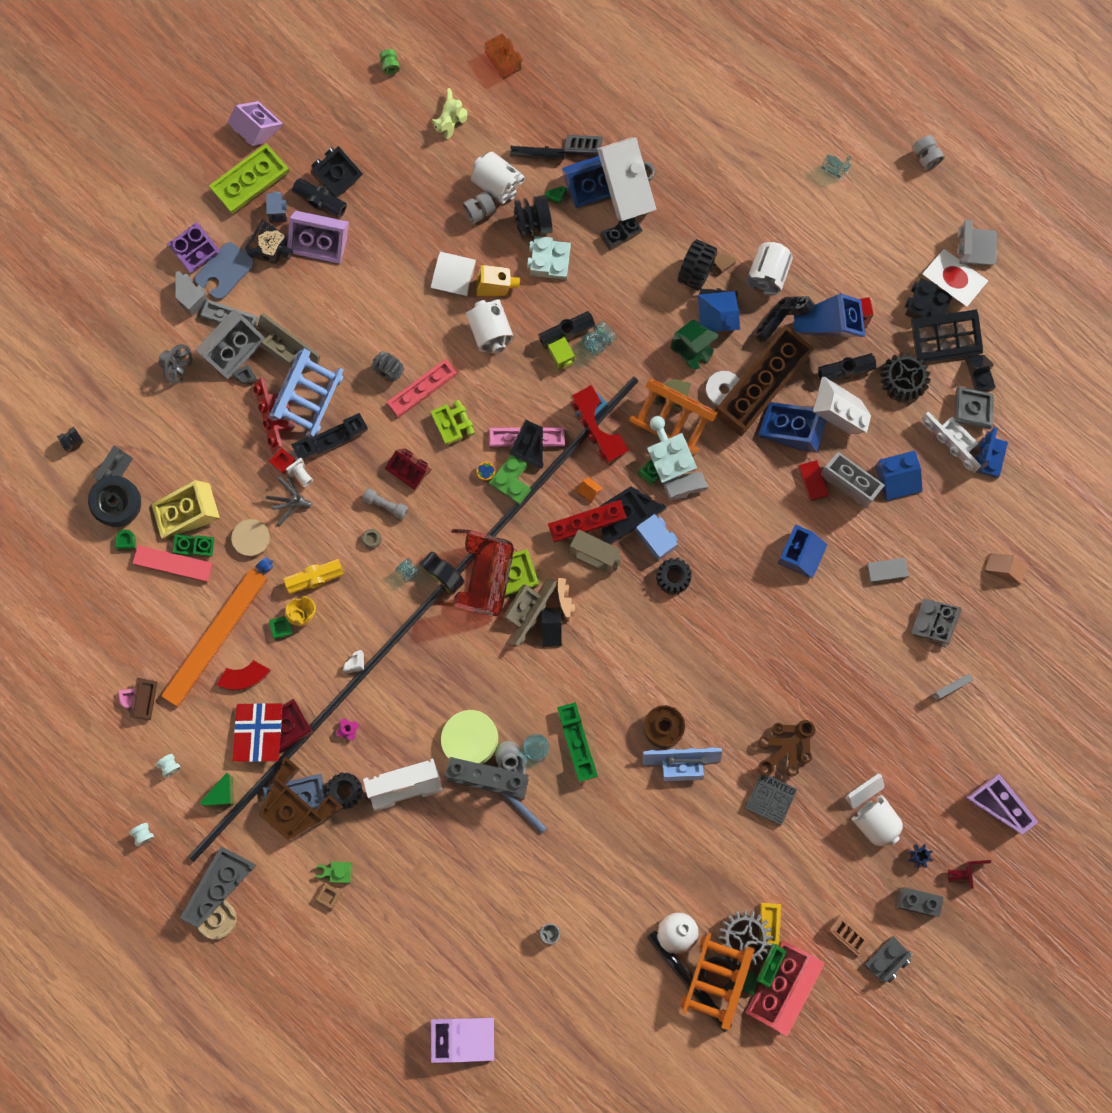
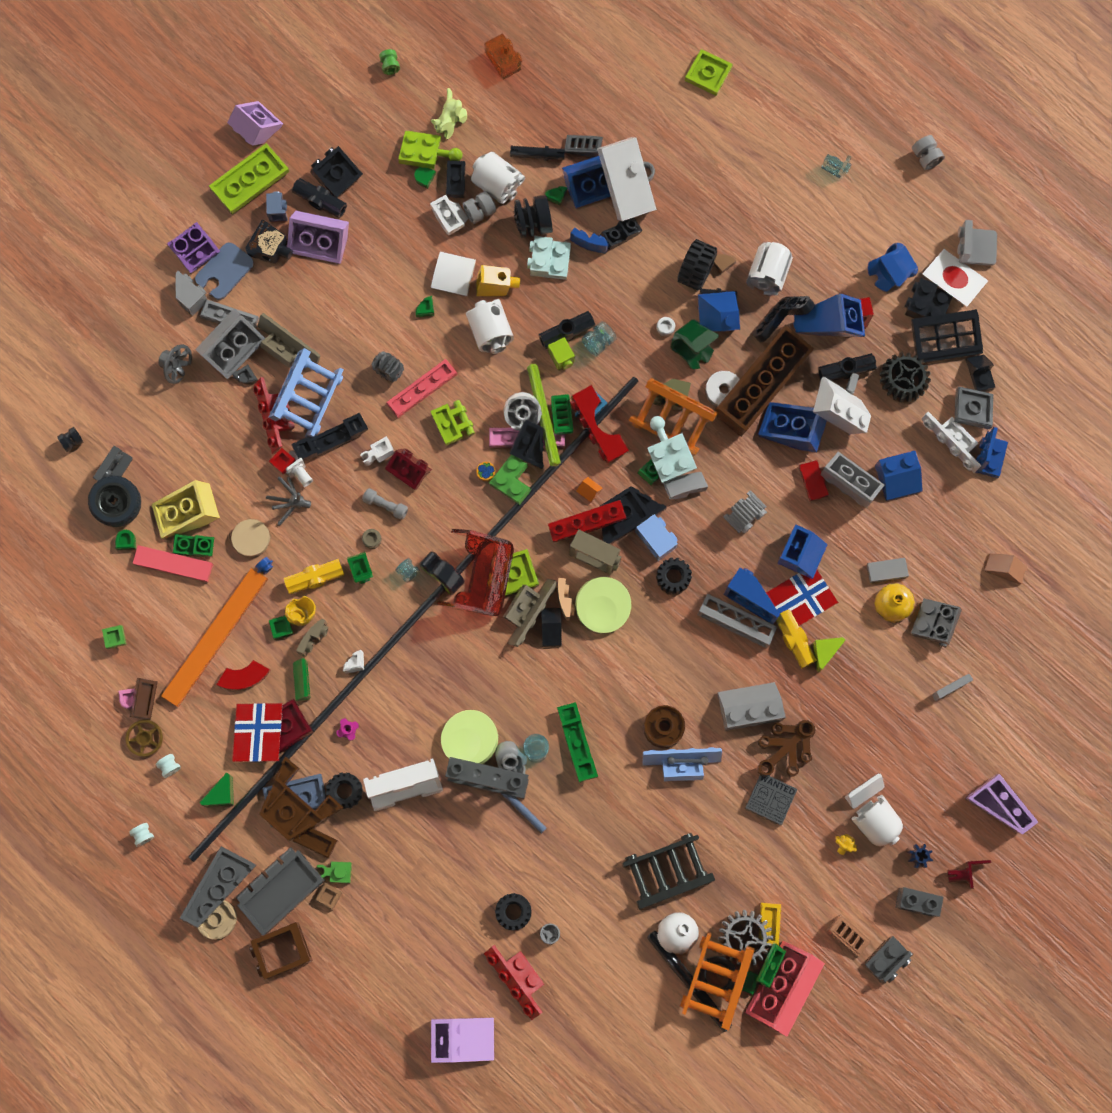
none -> bright green tile [102,625,127,649]
none -> pearl gold wheel [125,720,163,757]
none -> dark grey hinge [236,847,325,936]
none -> reddish brown window [249,922,313,980]
none -> green slope [293,658,311,701]
none -> reddish brown tile [293,828,338,858]
none -> dark tan slope [296,619,329,657]
none -> green bracket [347,552,373,584]
none -> white plate [360,436,395,466]
none -> lime plate [398,130,463,169]
none -> green tile [414,167,436,189]
none -> green tile [416,296,434,317]
none -> white slope [430,195,468,235]
none -> black plate [446,161,466,198]
none -> red bracket [484,945,544,1020]
none -> black tyre [495,893,531,931]
none -> white cylinder [503,392,542,431]
none -> lime axle [527,364,561,466]
none -> green slope [551,394,573,435]
none -> blue slope [570,228,608,254]
none -> yellowish green piece [575,577,631,633]
none -> pearl dark grey fence [622,833,715,909]
none -> white tile [656,317,675,337]
none -> lime tile [685,49,733,96]
none -> light grey fence [697,594,777,648]
none -> light grey slope [718,682,786,731]
none -> light grey brick [723,490,767,533]
none -> blue slope [723,568,780,625]
none -> sticker [766,570,839,626]
none -> yellow piece [776,609,817,669]
none -> lime slope [812,637,846,672]
none -> yellow plant [835,834,857,855]
none -> light grey tile [846,373,859,395]
none -> blue piece [868,243,918,292]
none -> yellow cylinder [874,583,915,623]

